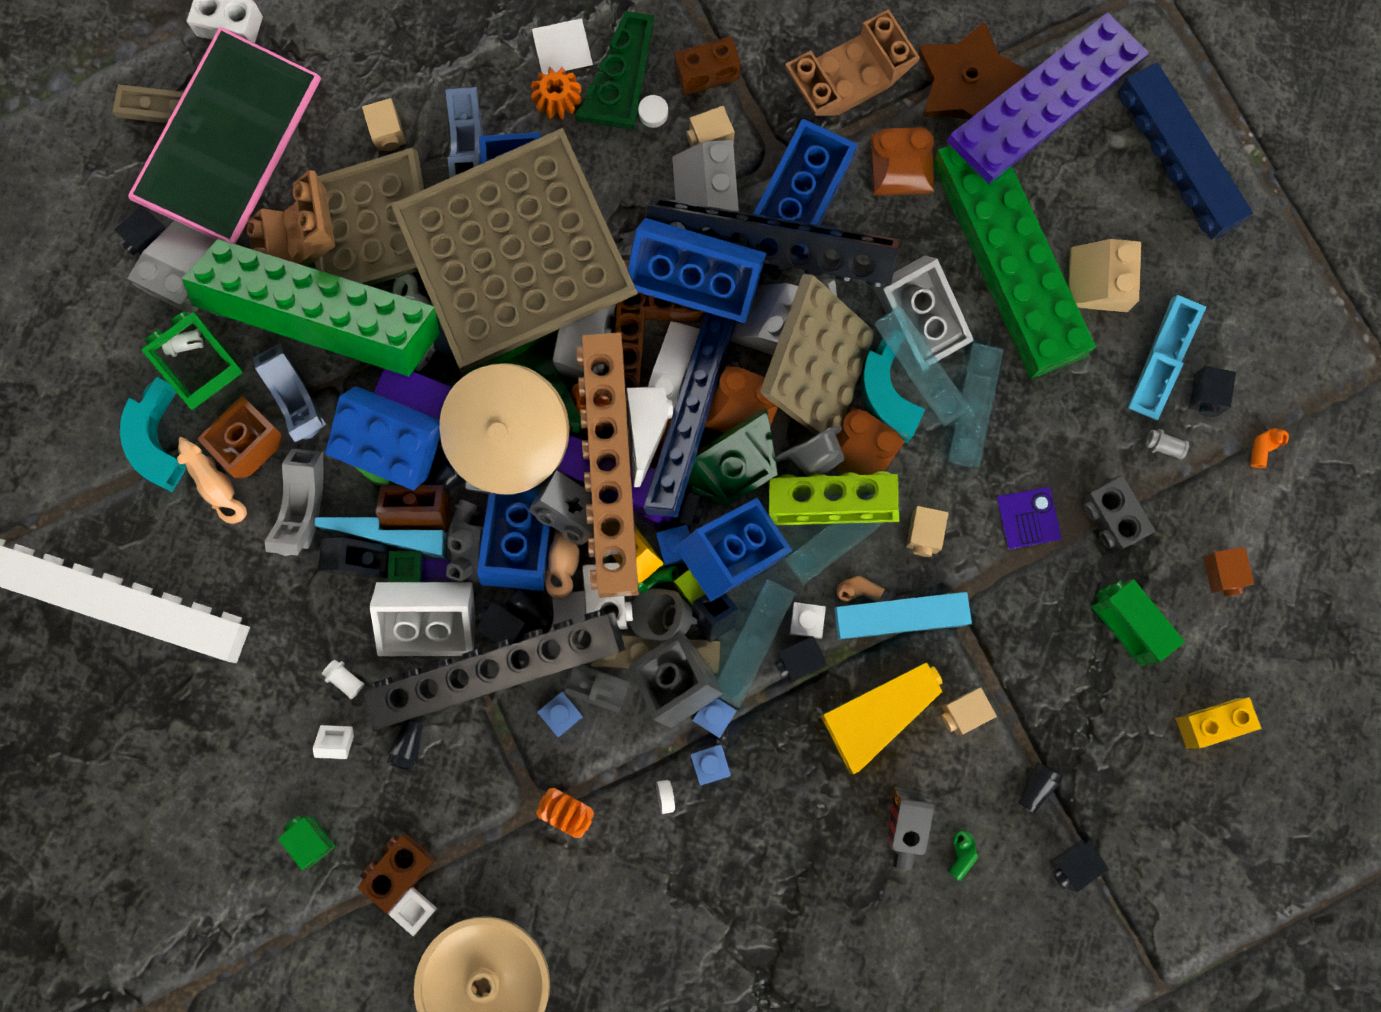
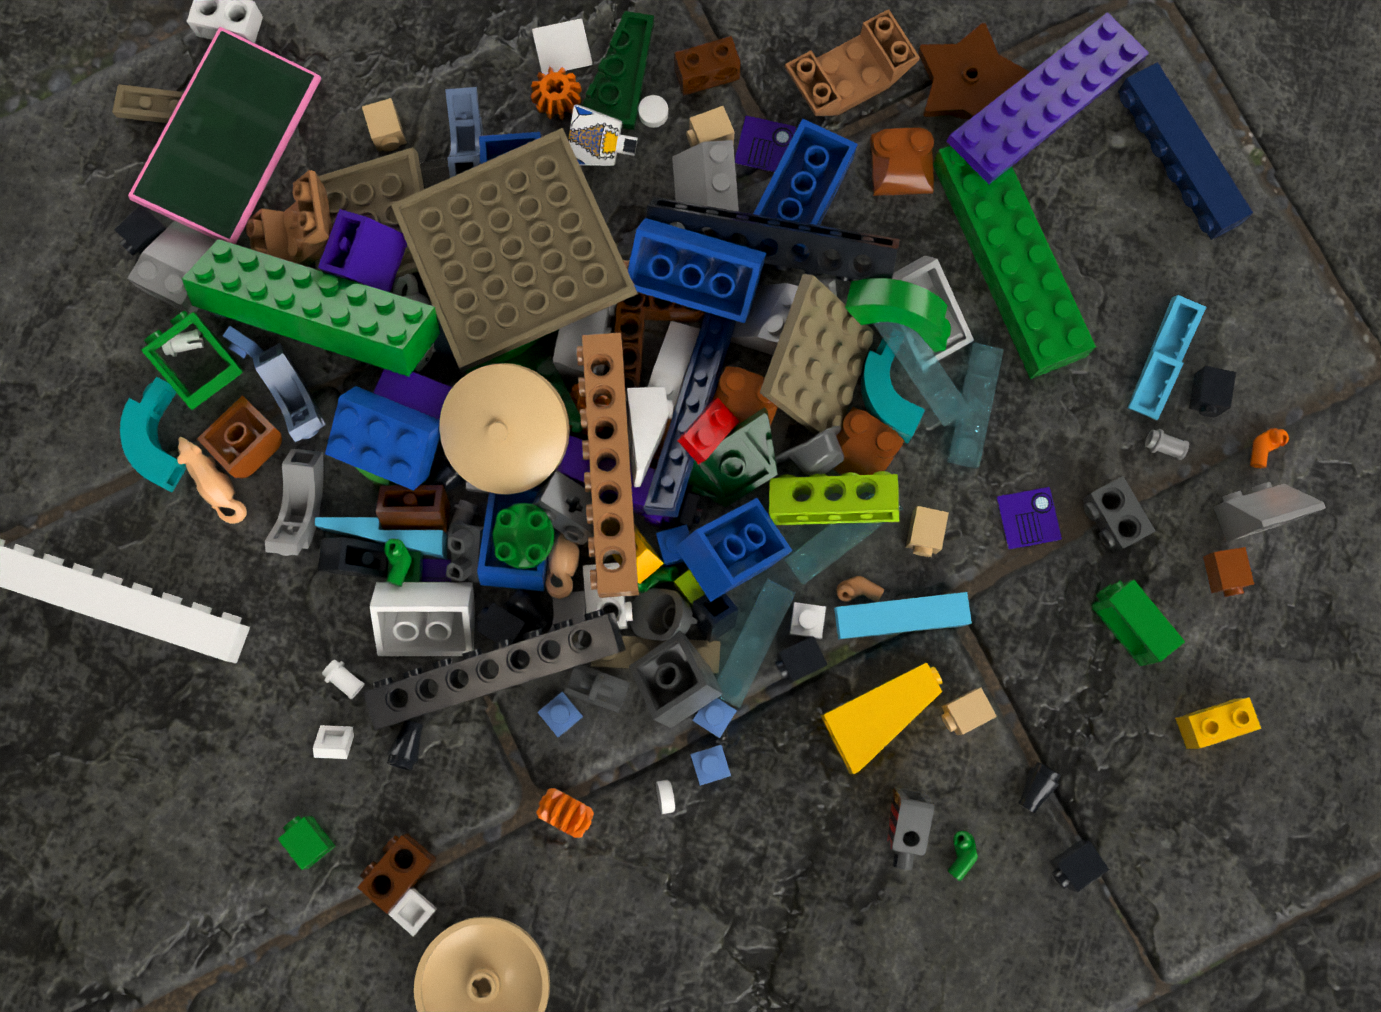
tan slope [1068,239,1141,312] -> none
none -> medium blue plate [222,326,264,359]
none -> dark purple slope [318,209,407,292]
none -> green arm [384,538,412,587]
none -> green dish [493,503,554,569]
none -> torso [568,104,638,166]
none -> red plate [677,398,739,464]
none -> dark purple sticker [735,116,796,172]
none -> green arch [845,278,951,352]
none -> light grey slope [1214,482,1326,542]

